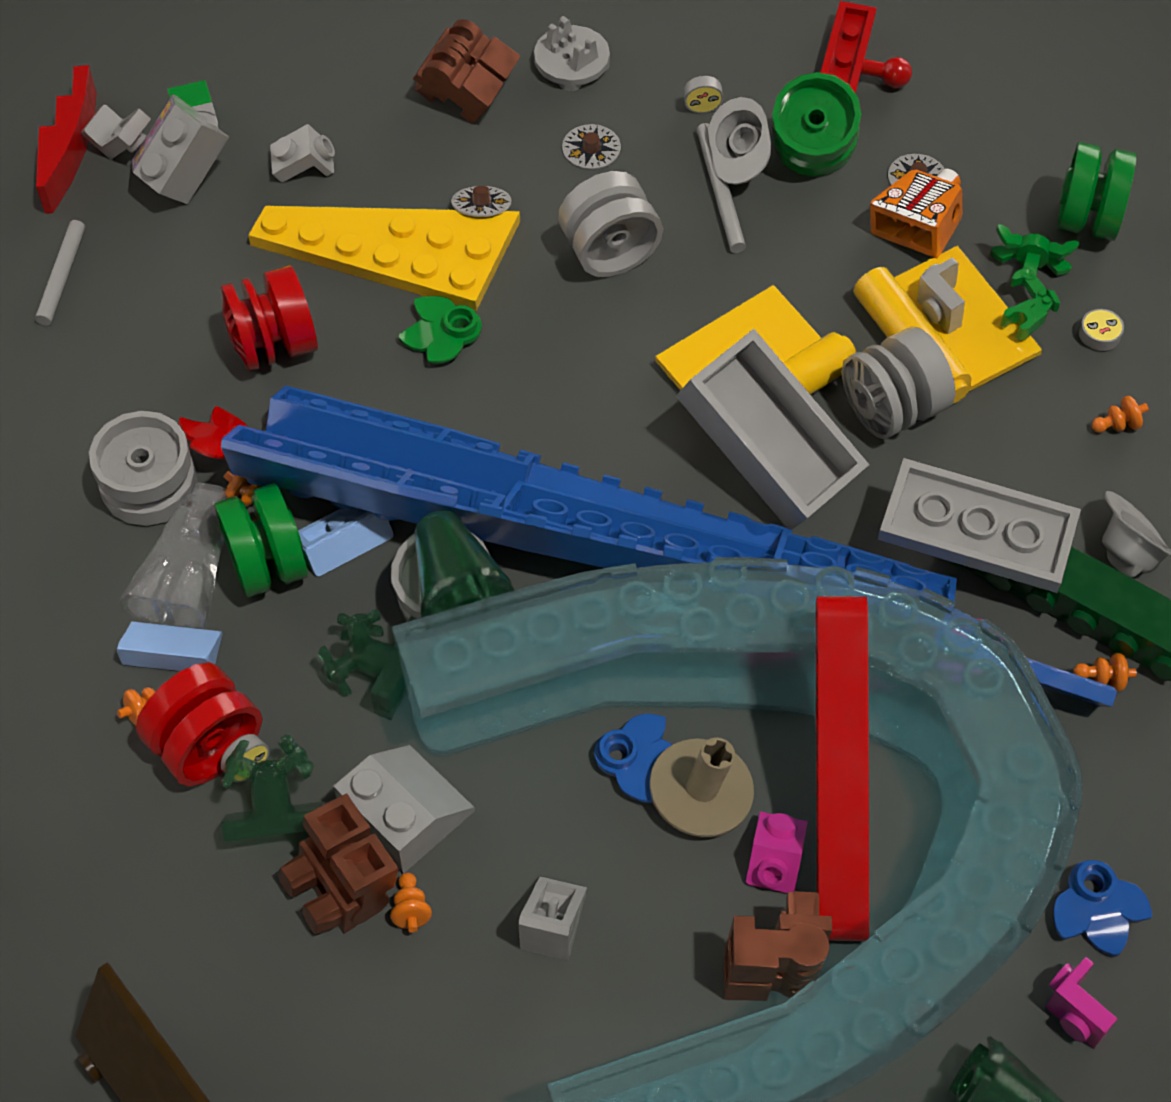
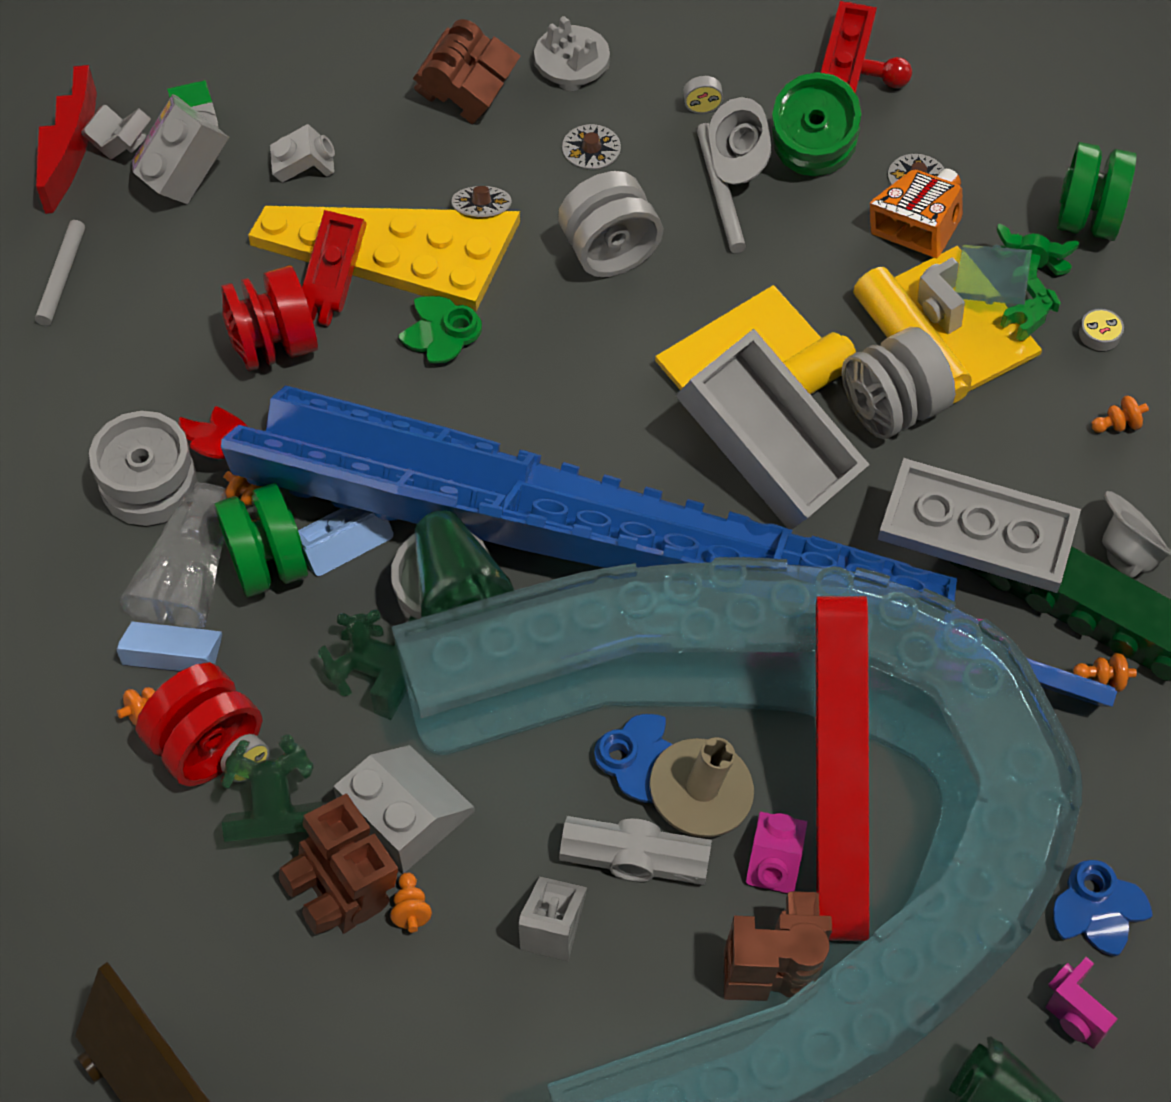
none -> red hinge [302,210,367,326]
none -> light grey piece [559,816,712,885]
none -> clear light blue piece [955,245,1032,305]

